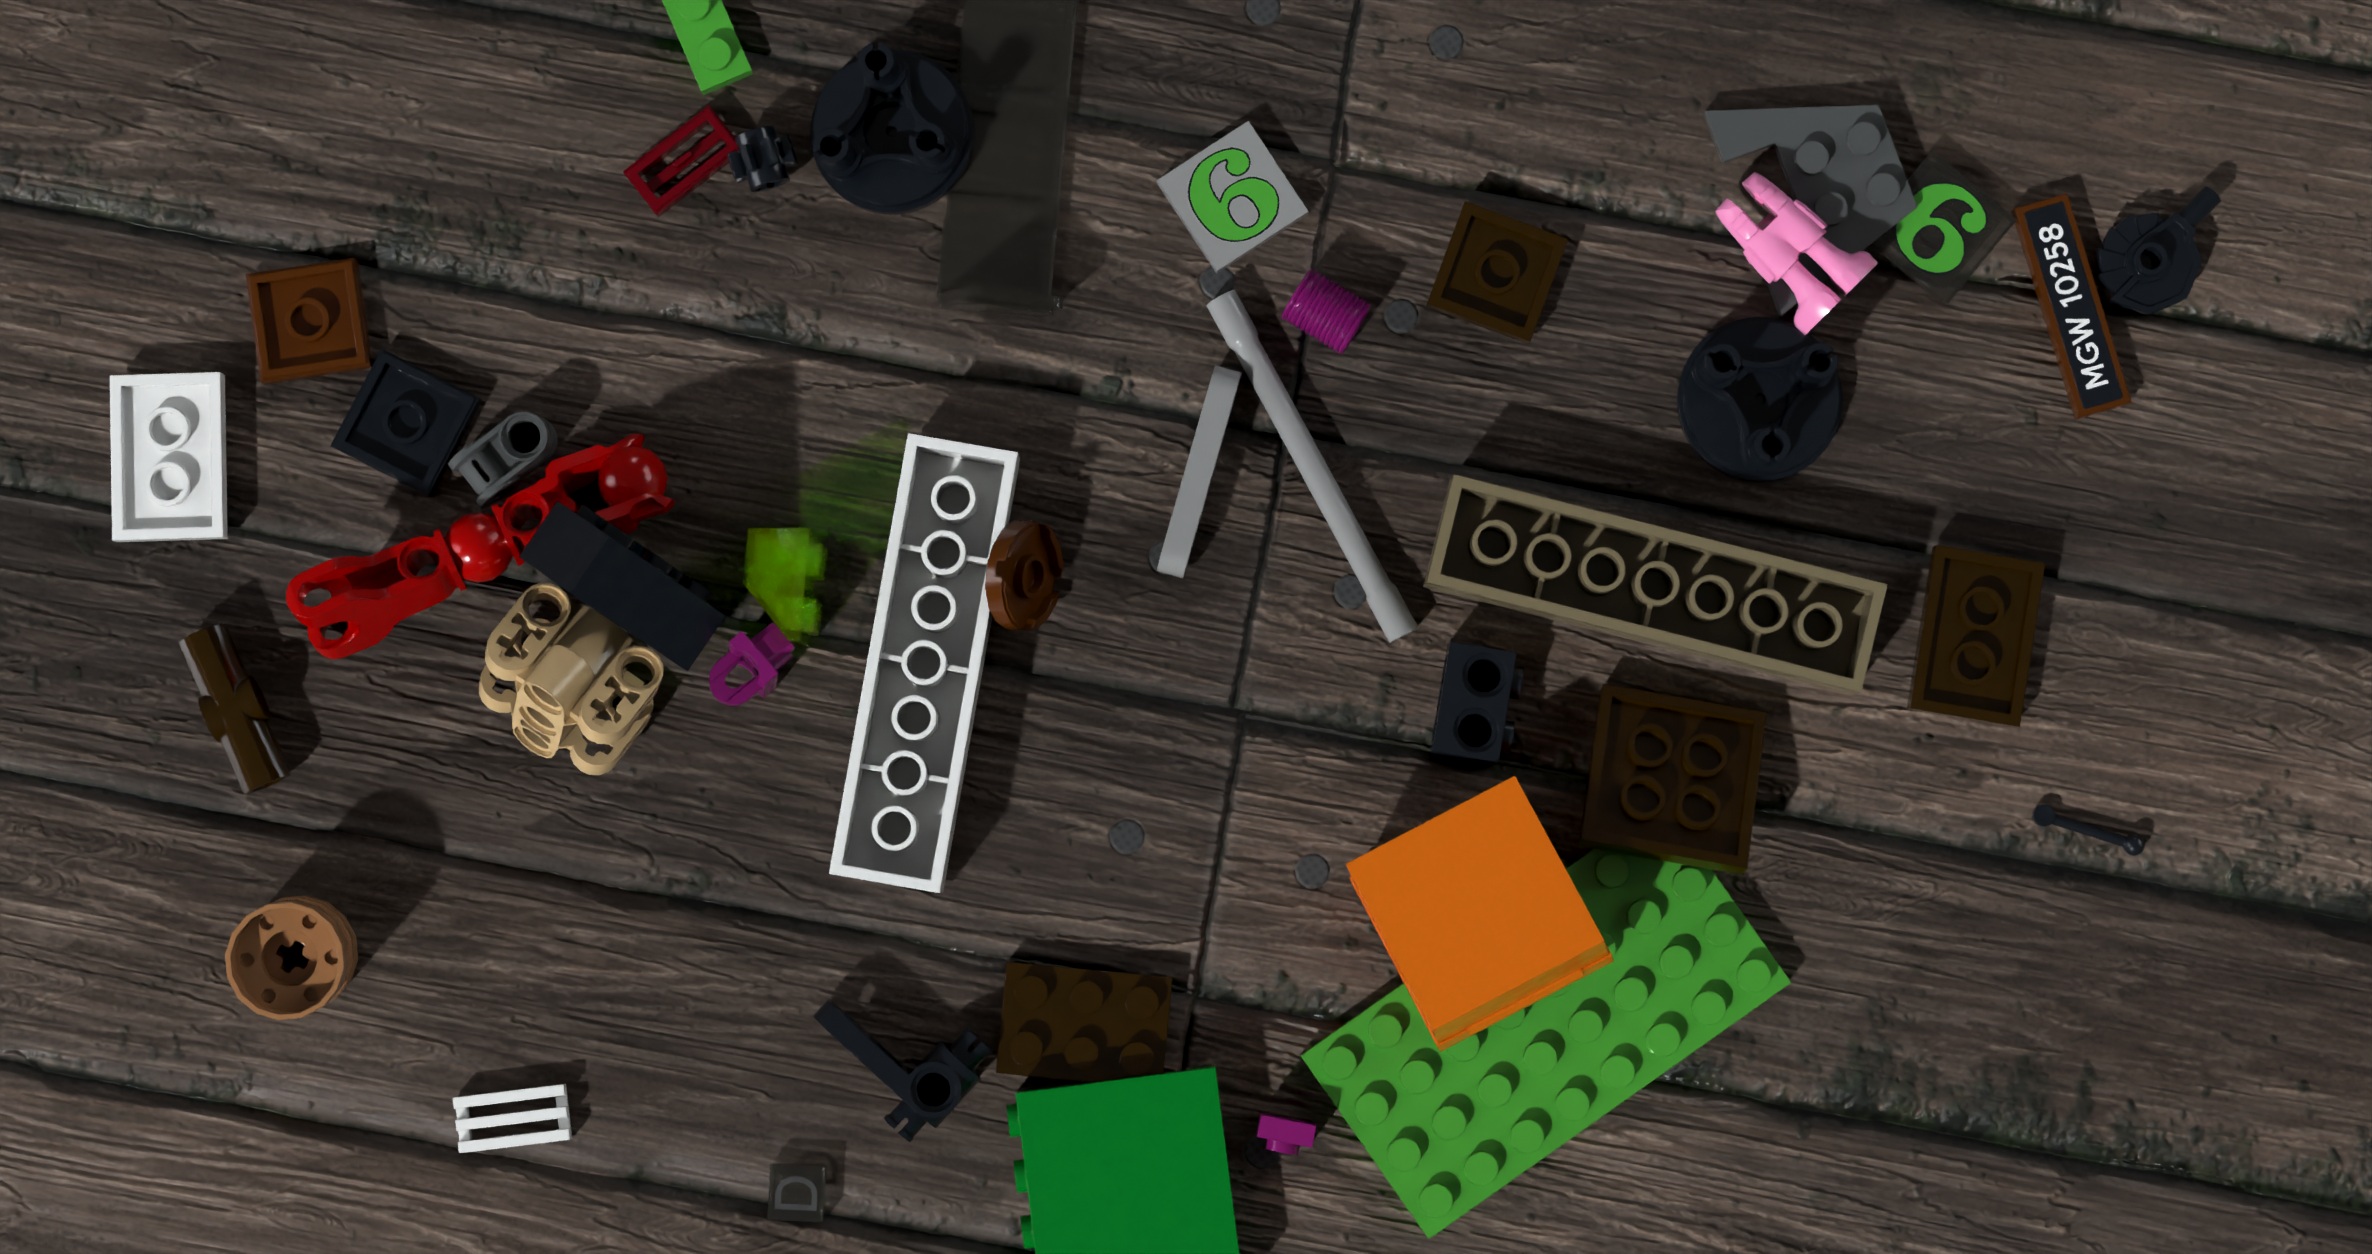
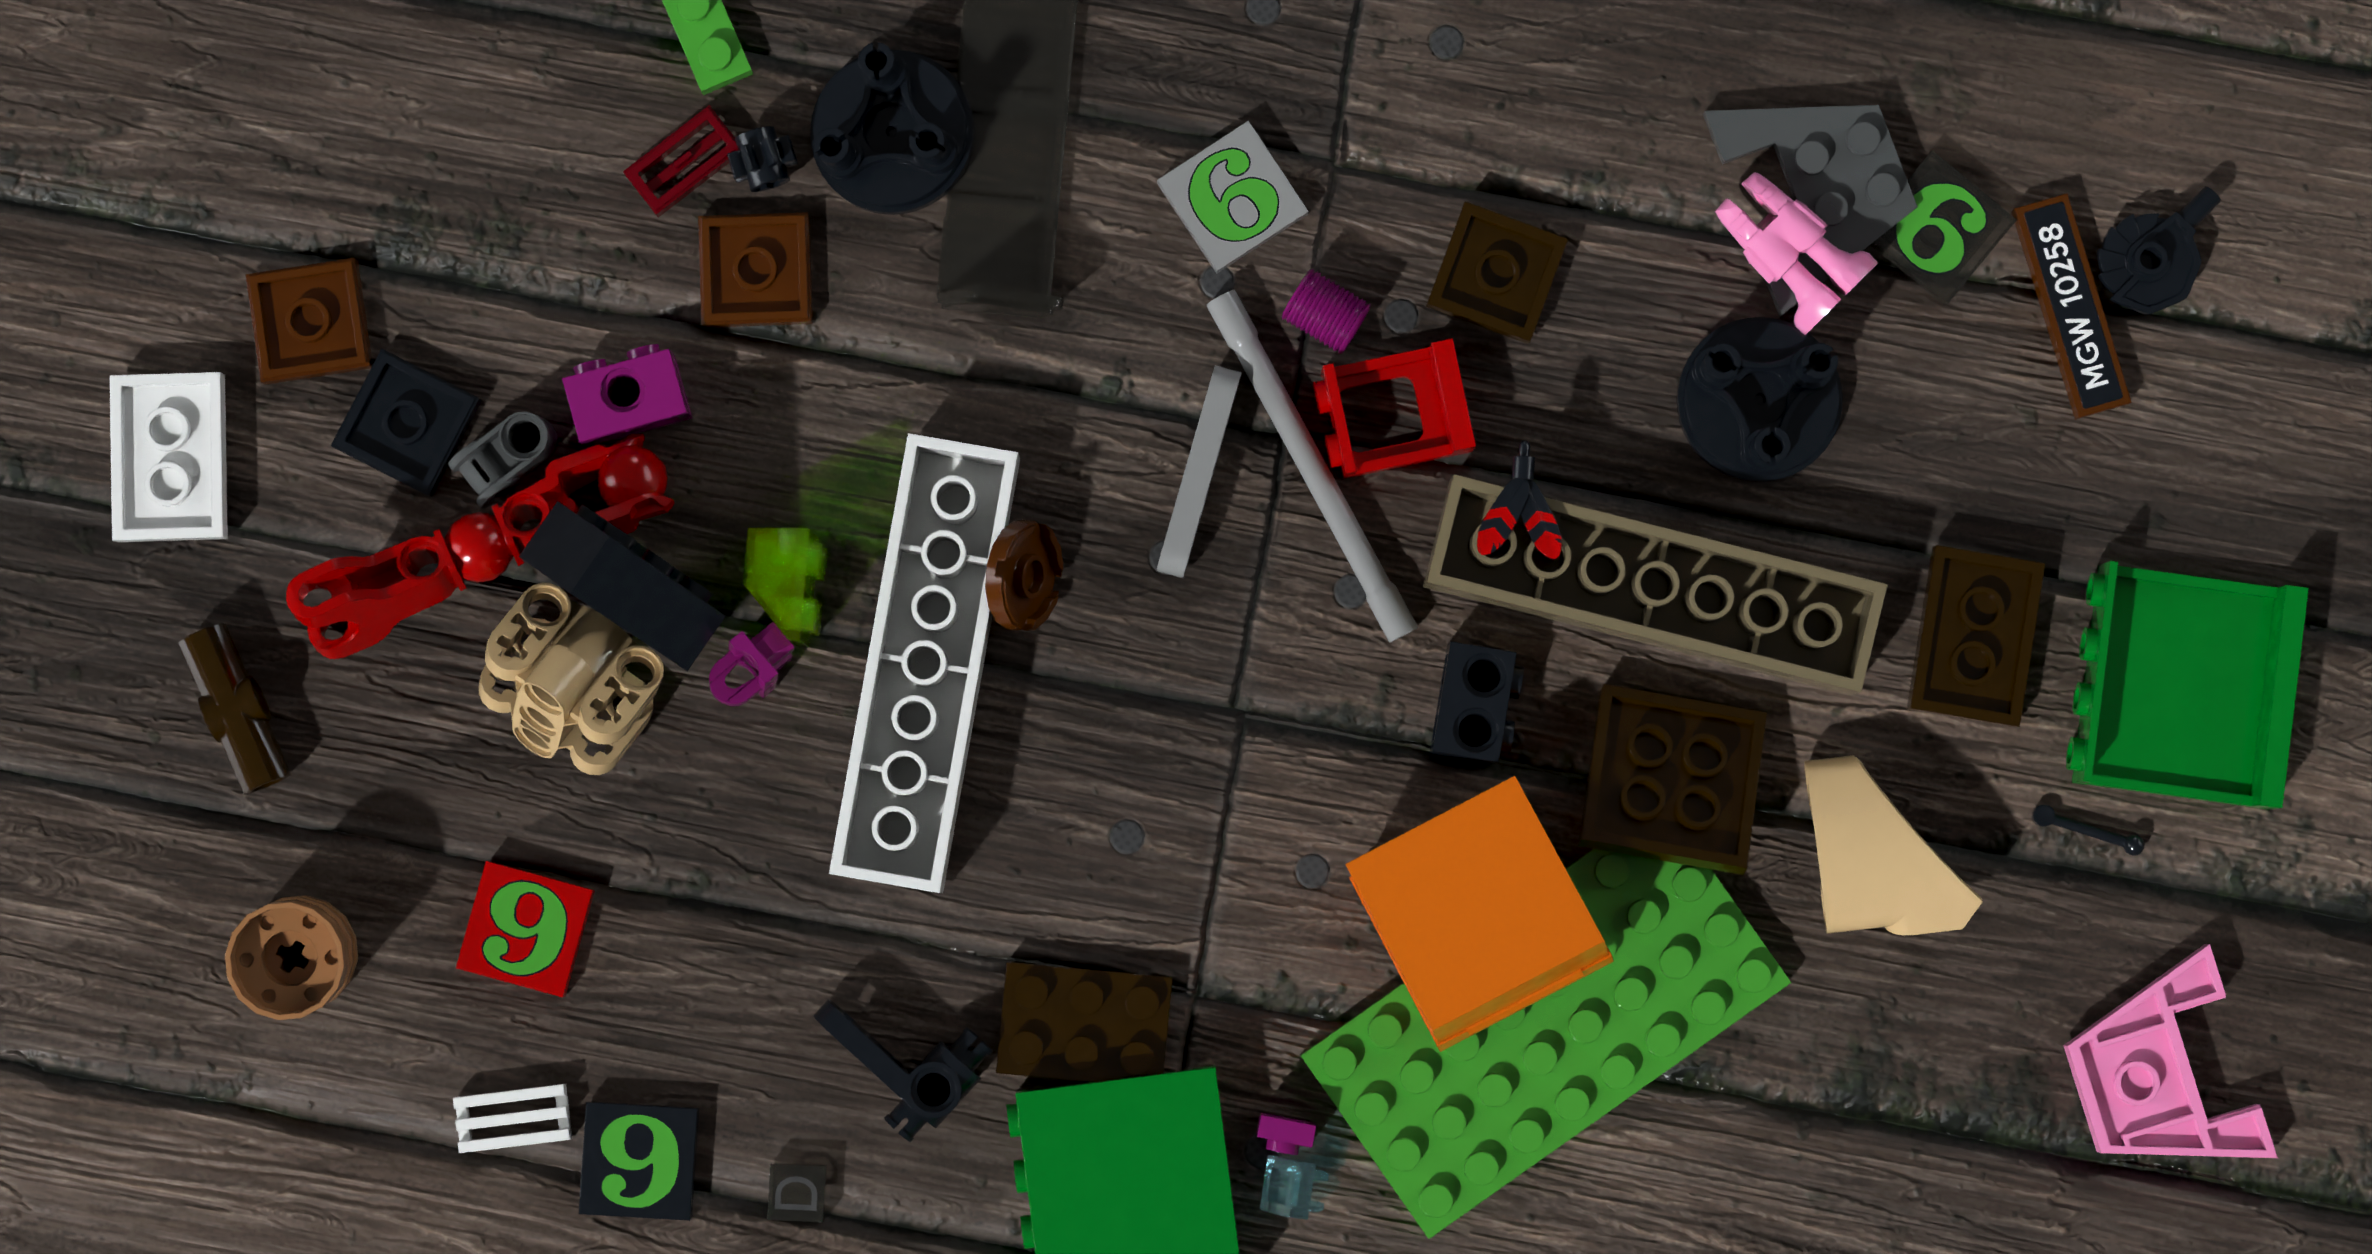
none -> red tile [456,861,595,997]
none -> magenta brick [562,344,693,448]
none -> black tile [579,1101,699,1221]
none -> reddish brown tile [698,212,813,328]
none -> clear light blue tile [1260,1155,1329,1220]
none -> red window [1313,338,1476,479]
none -> piece [1477,440,1562,560]
none -> tan panel [1804,755,1983,936]
none -> bright pink wing [2063,944,2278,1158]
none -> green panel [2066,561,2309,810]

